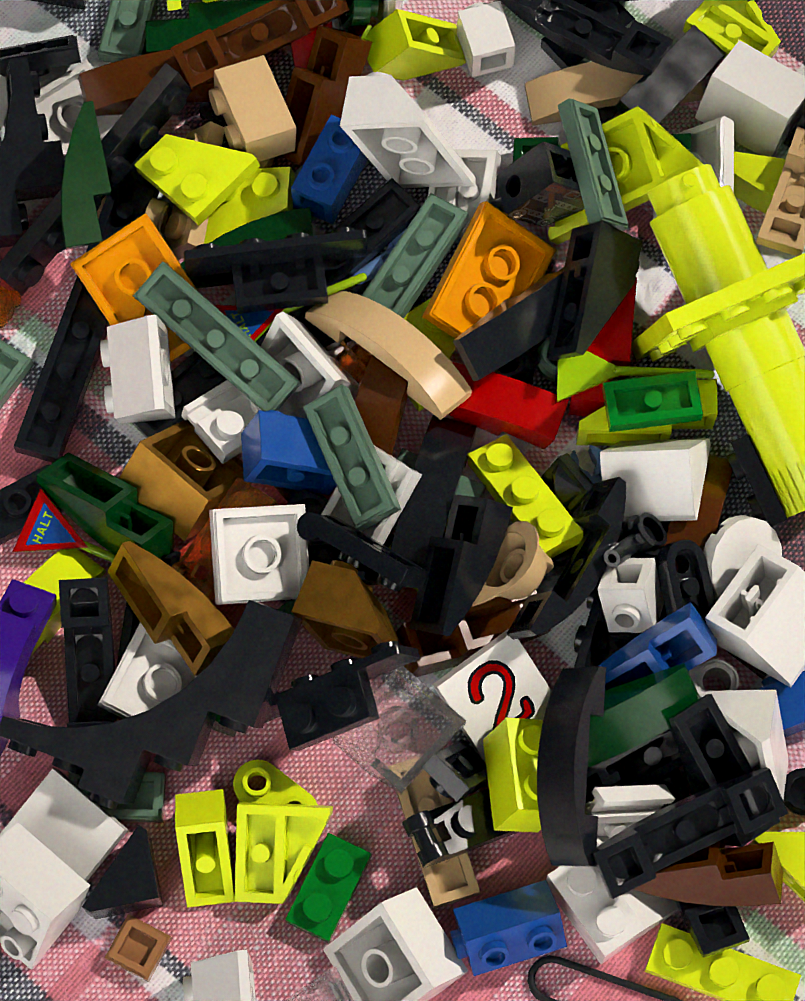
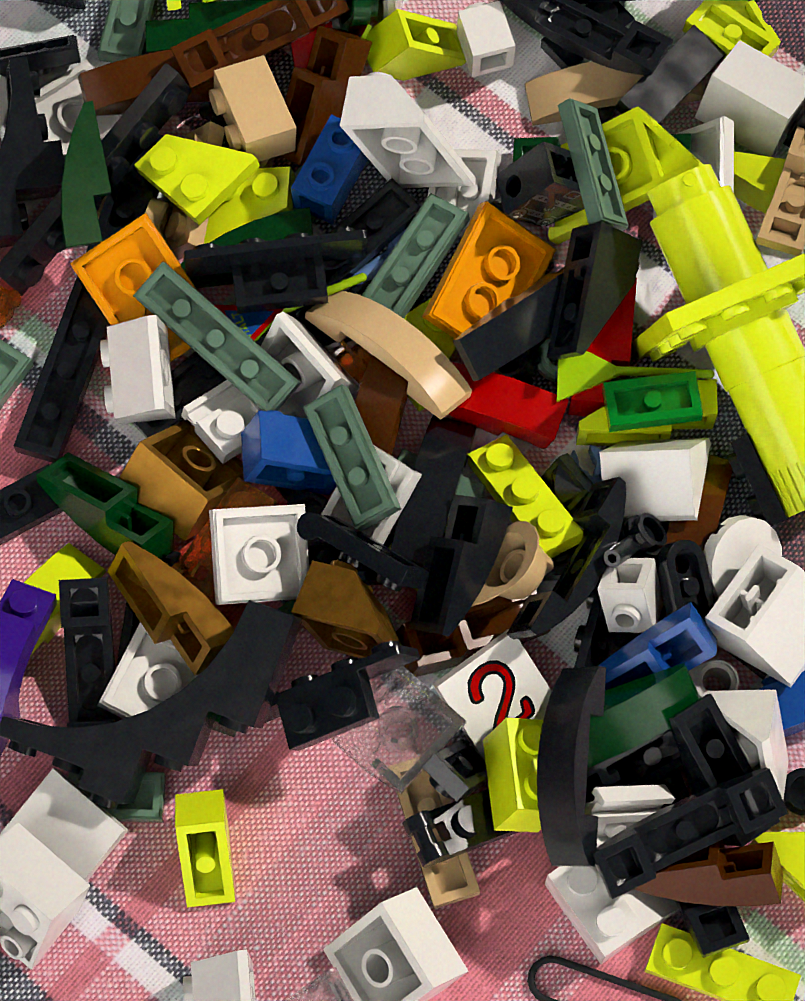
piece [13,488,115,563] -> none
black slope [82,825,163,919] -> none
medium nougat tile [104,914,172,982] -> none
neon yellow plate [233,760,318,805] -> none
neon yellow wing [235,802,333,904] -> none
green plate [285,833,372,944] -> none
blue brick [449,880,567,976] -> none

